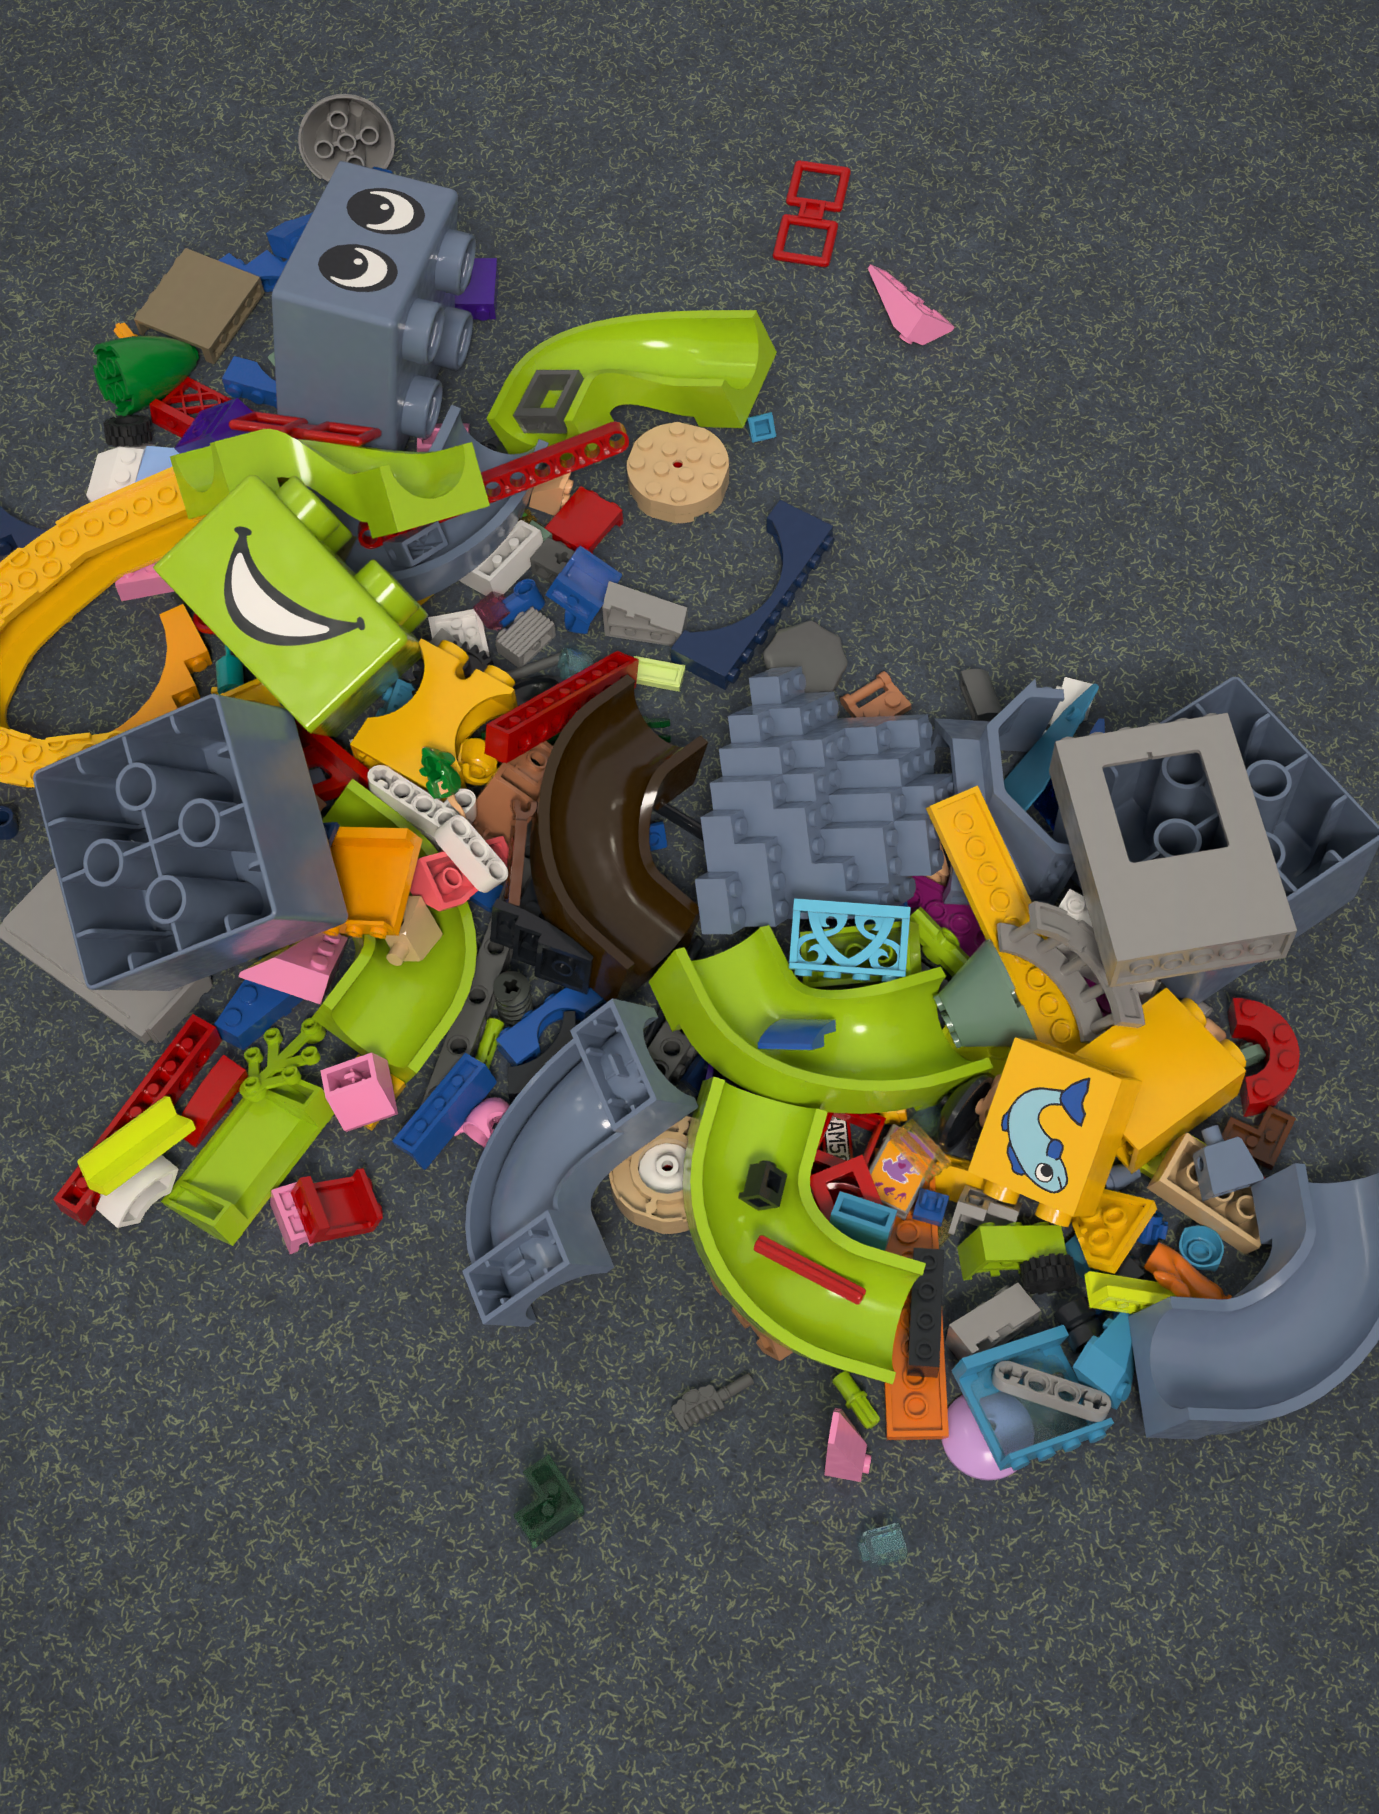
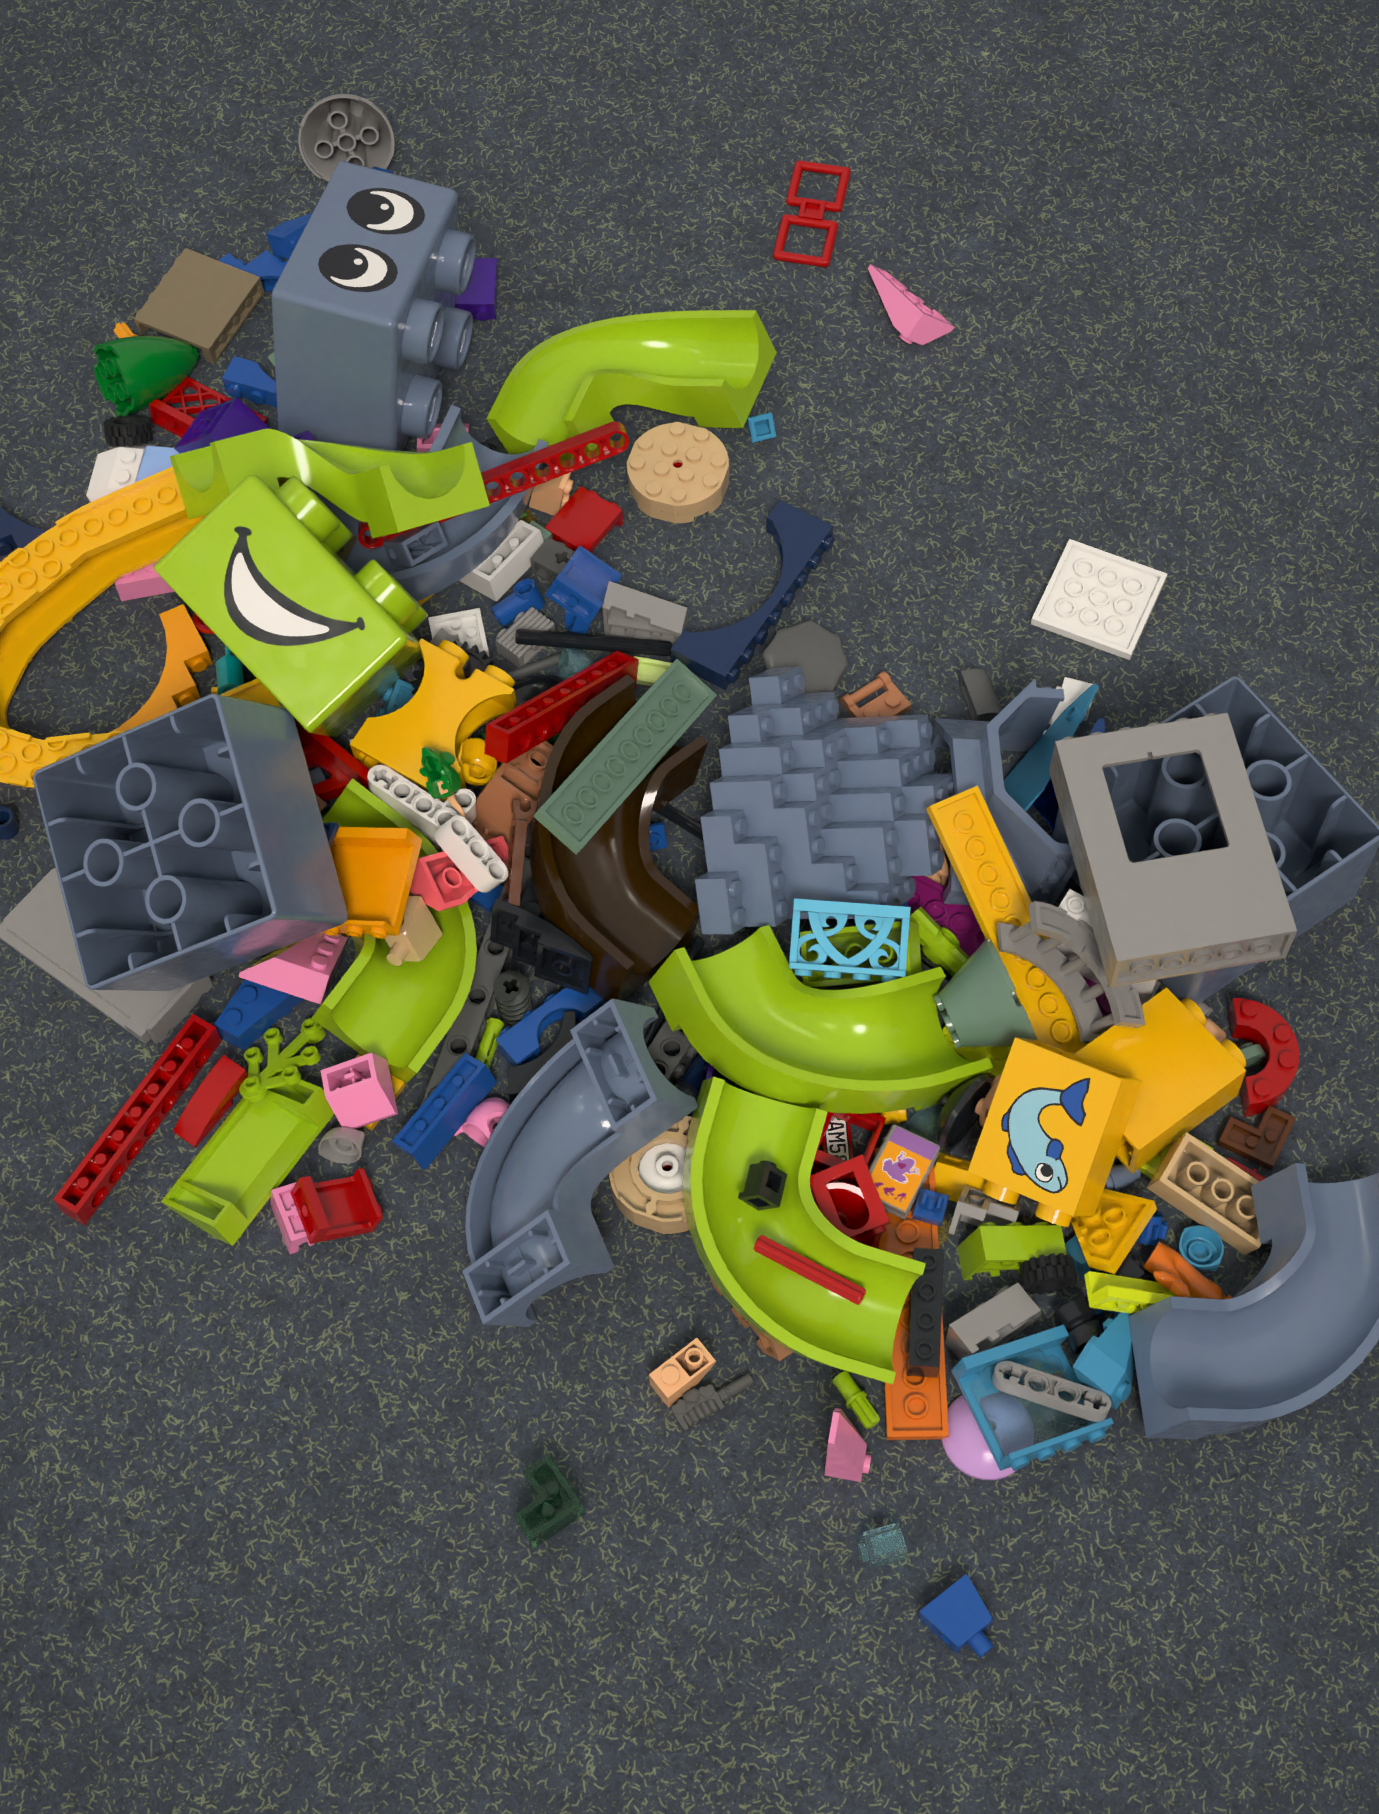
neon yellow panel [77,1096,196,1196] -> none
white brick [96,1155,179,1228] -> none
red bar [229,411,381,447] -> none
clear pink panel [473,591,510,631] -> none
dark grey window [513,370,584,434] -> none
blue slope [758,1019,836,1050] -> none
dark azure brick [829,1191,898,1251] -> none
clear yellow tile [890,1118,952,1183] -> none
sand blue torso [1193,1125,1264,1201] -> none
none -> light grey hat [318,1127,365,1164]
none -> black axle [515,629,672,656]
none -> sand green plate [533,659,717,855]
none -> light nougat slope [649,1338,716,1408]
none -> blue torso [918,1574,994,1658]
none -> white plate [1031,539,1167,660]

